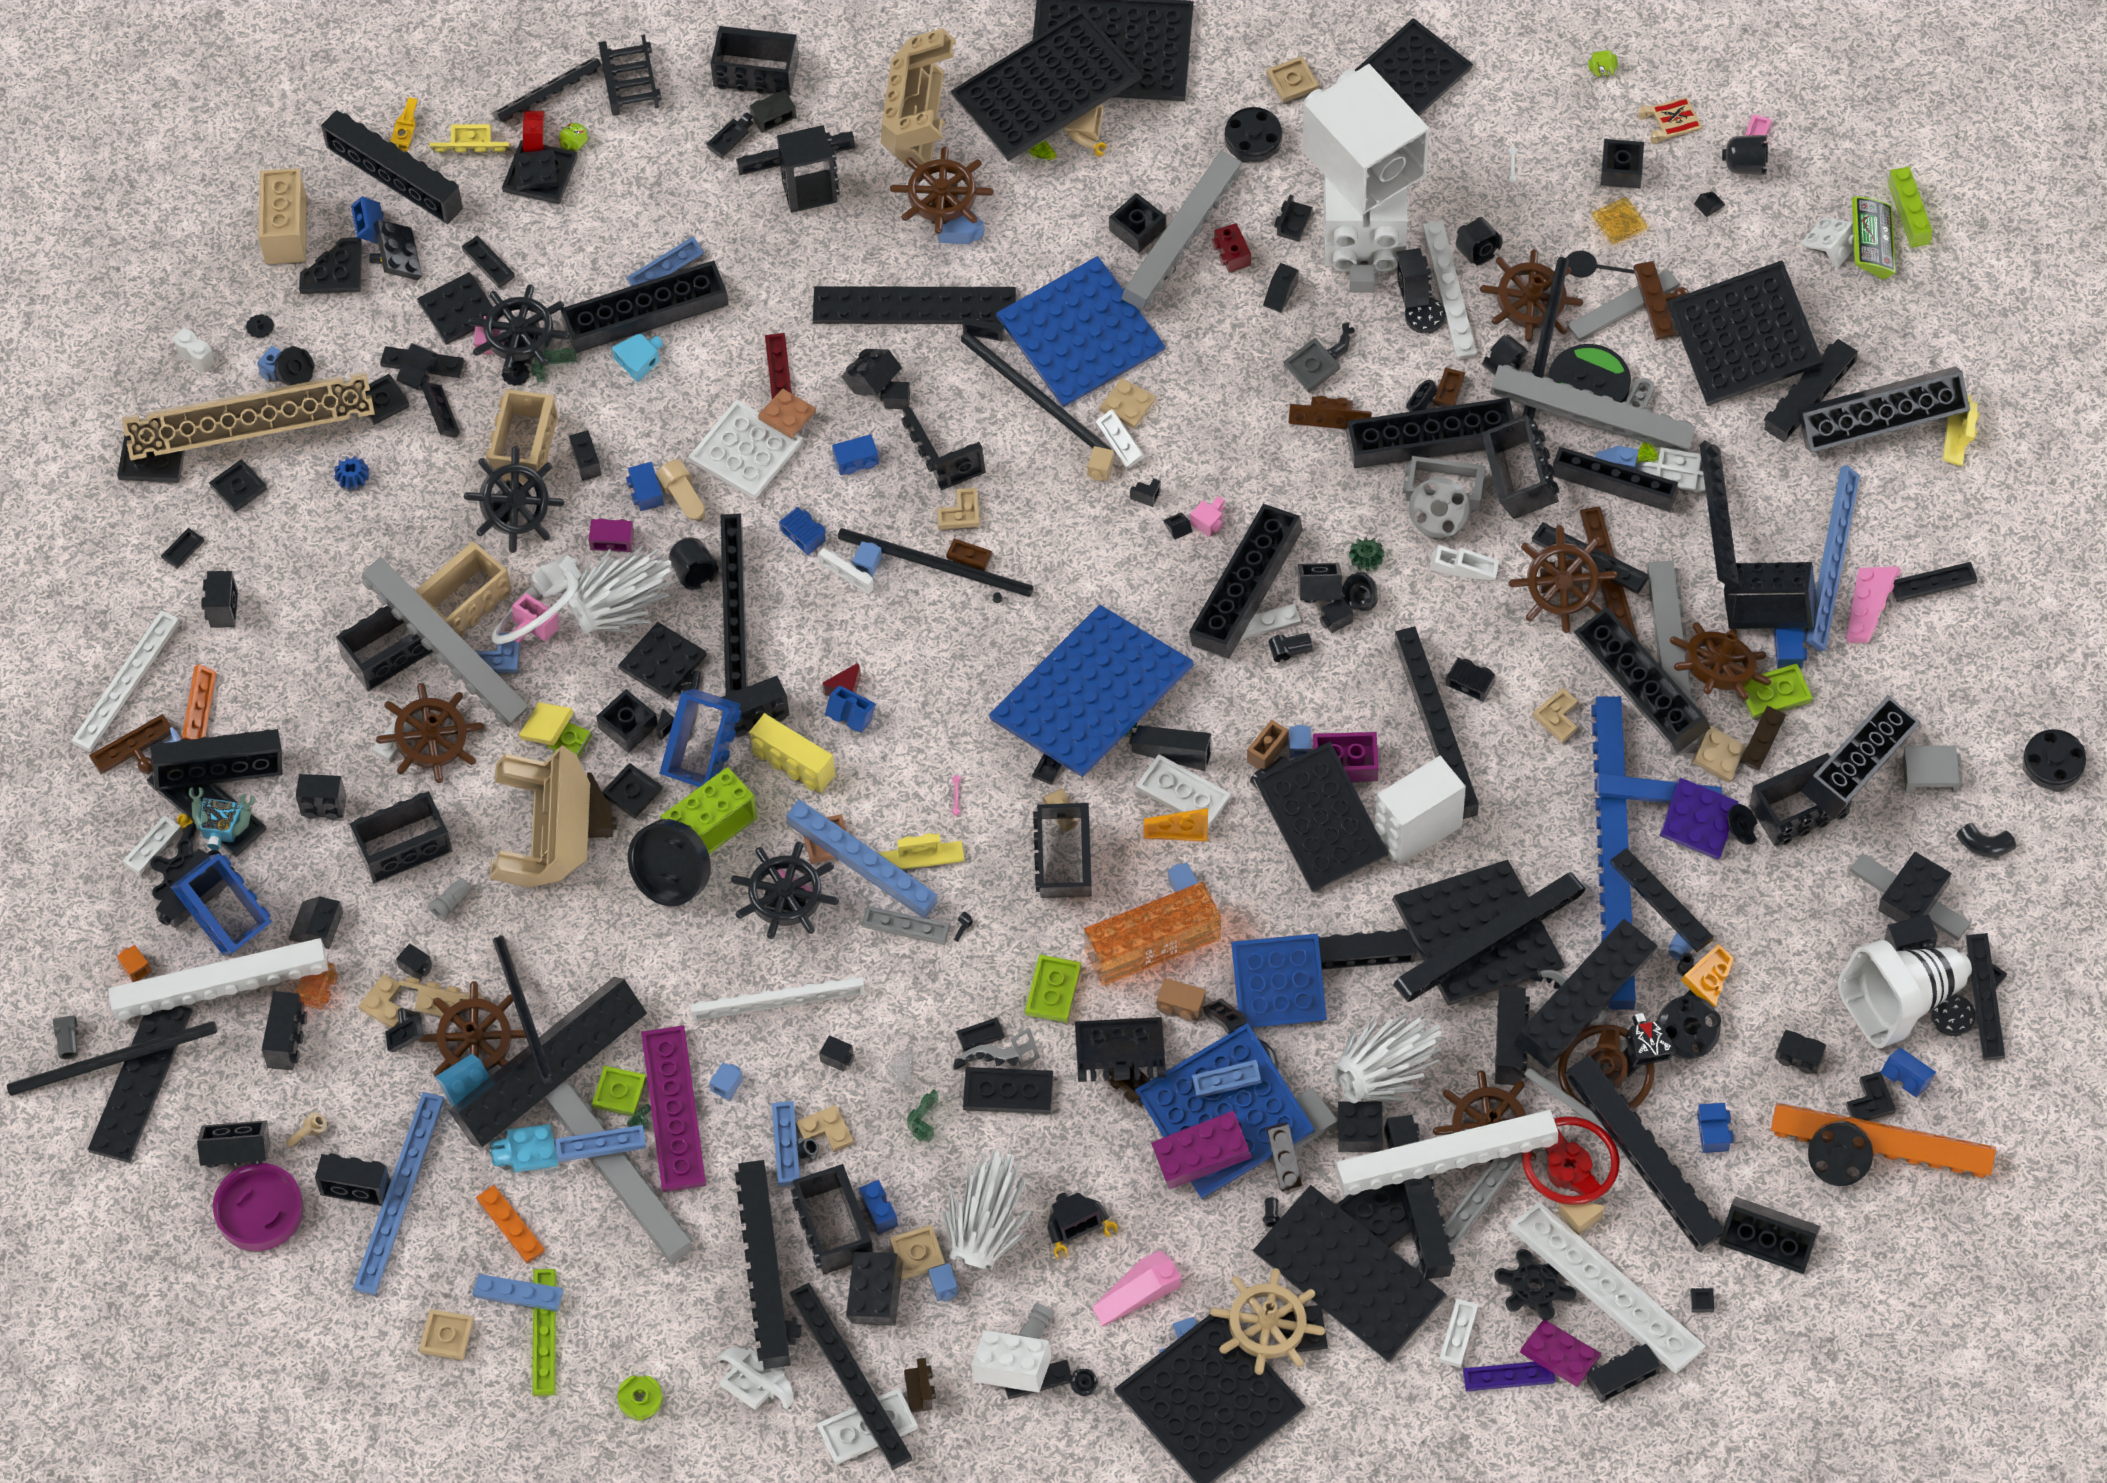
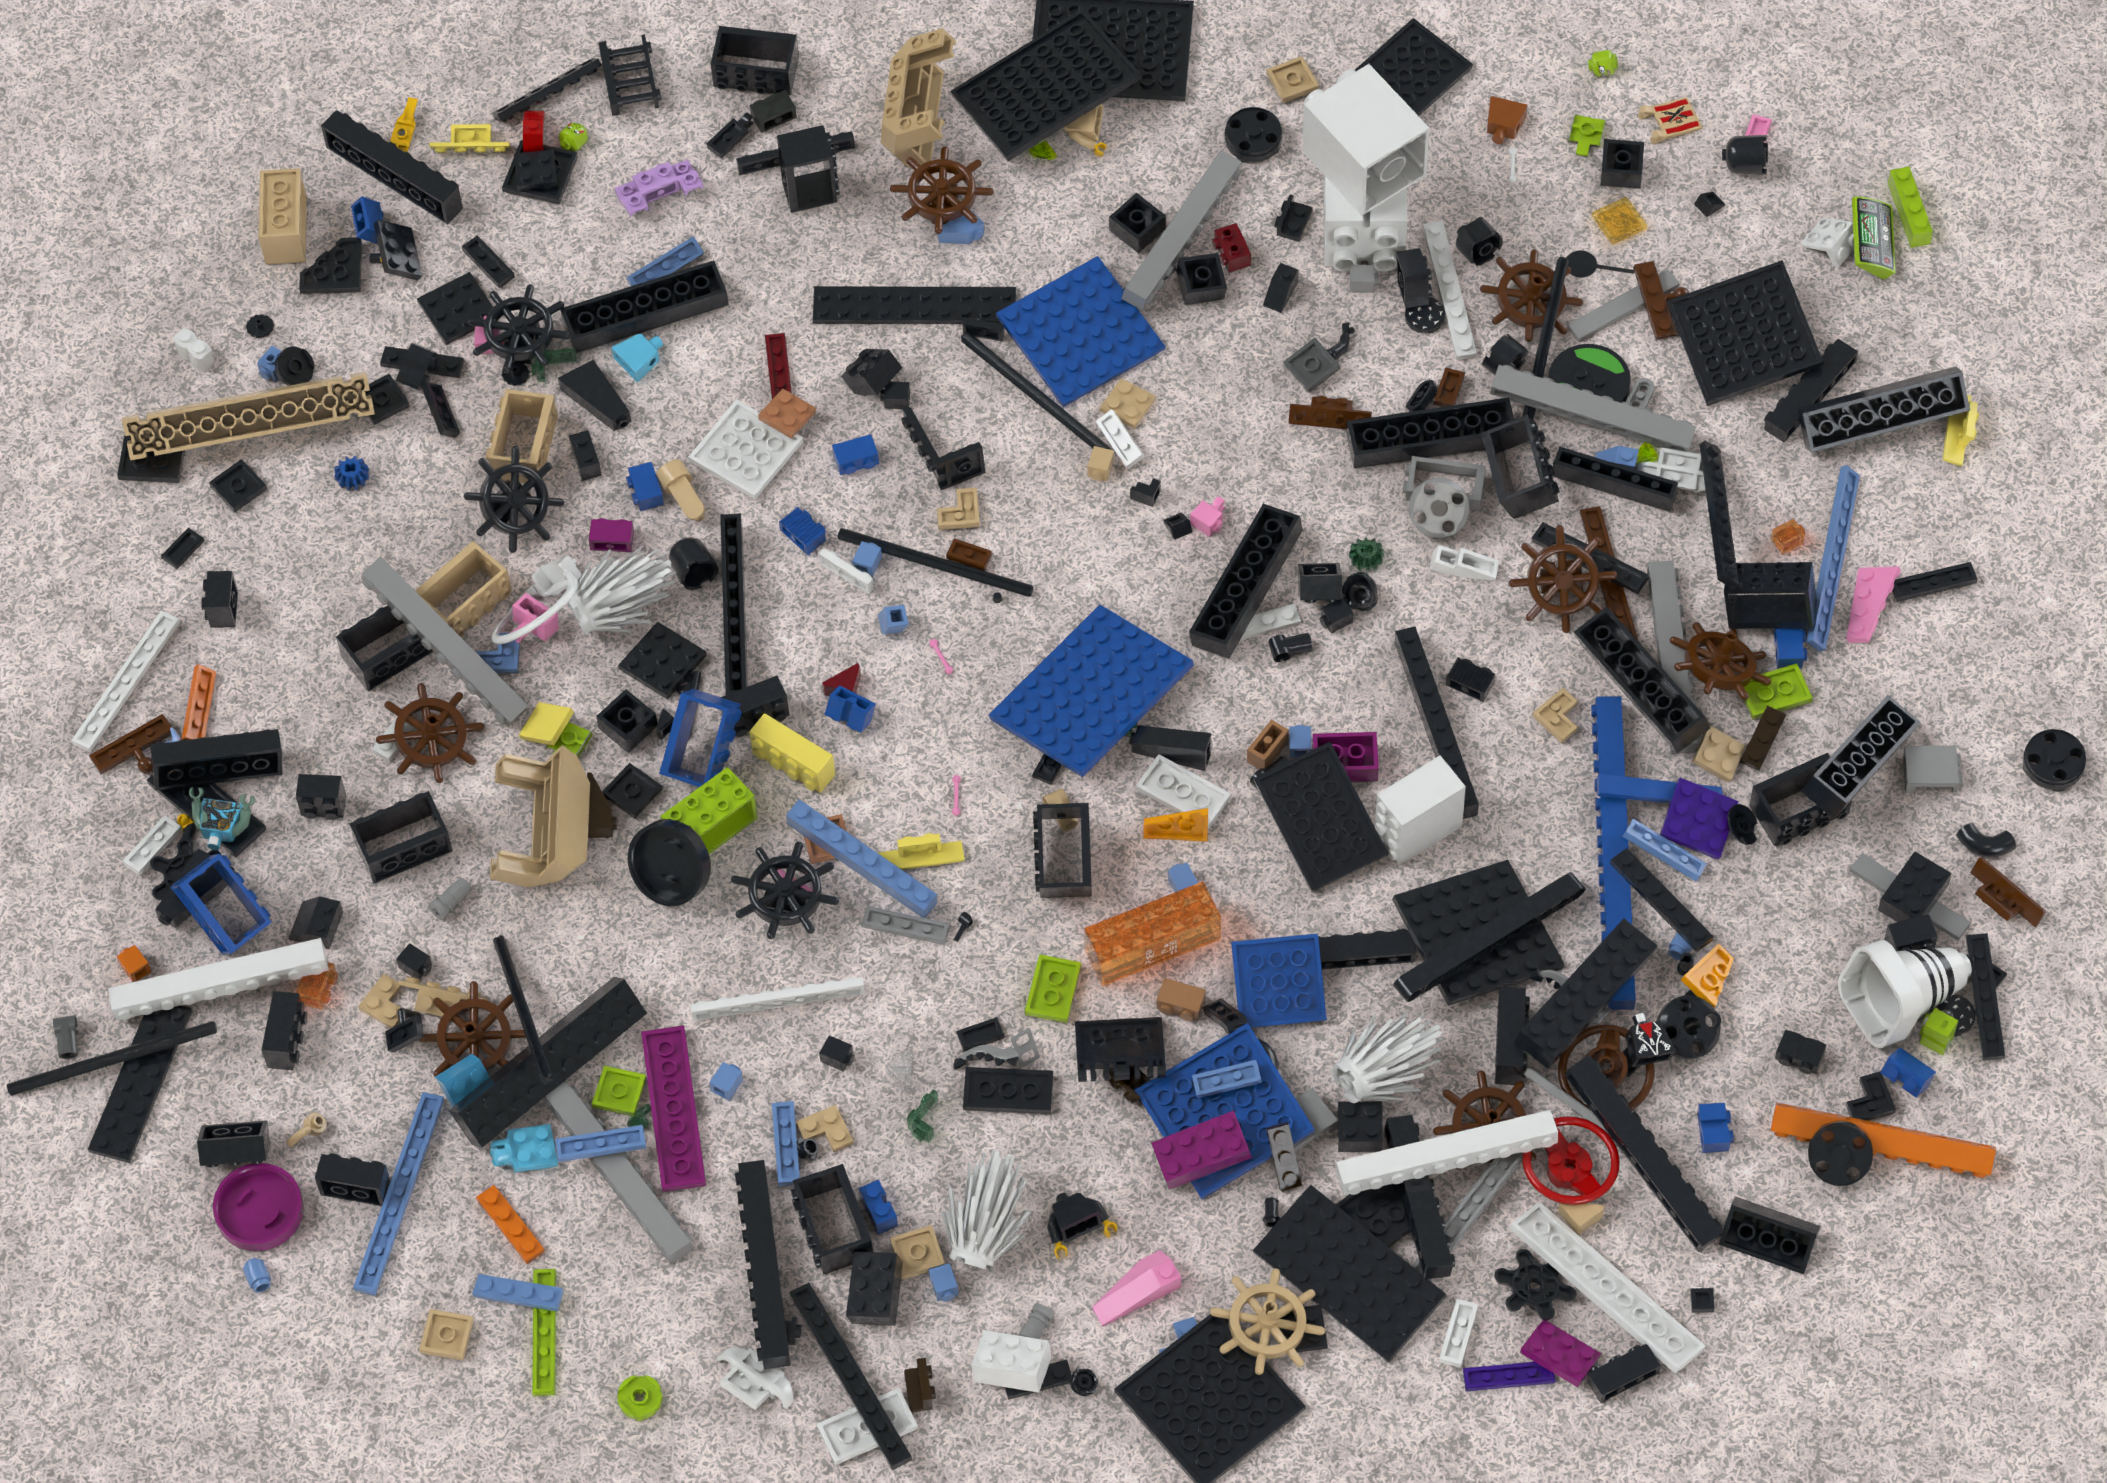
none -> medium blue brick [243,1258,271,1293]
none -> black slope [558,360,631,431]
none -> lavender bracket [615,159,704,217]
none -> medium blue brick [878,605,909,635]
none -> bright pink hinge [929,639,953,674]
none -> black brick [1176,253,1227,305]
none -> dark orange torso [1487,96,1528,144]
none -> lime piece [1568,114,1606,157]
none -> medium blue plate [1622,819,1707,881]
none -> clear orange brick [1771,519,1805,554]
none -> lime piece [1919,1008,1958,1056]
none -> reddish brown bracket [1970,857,2046,927]

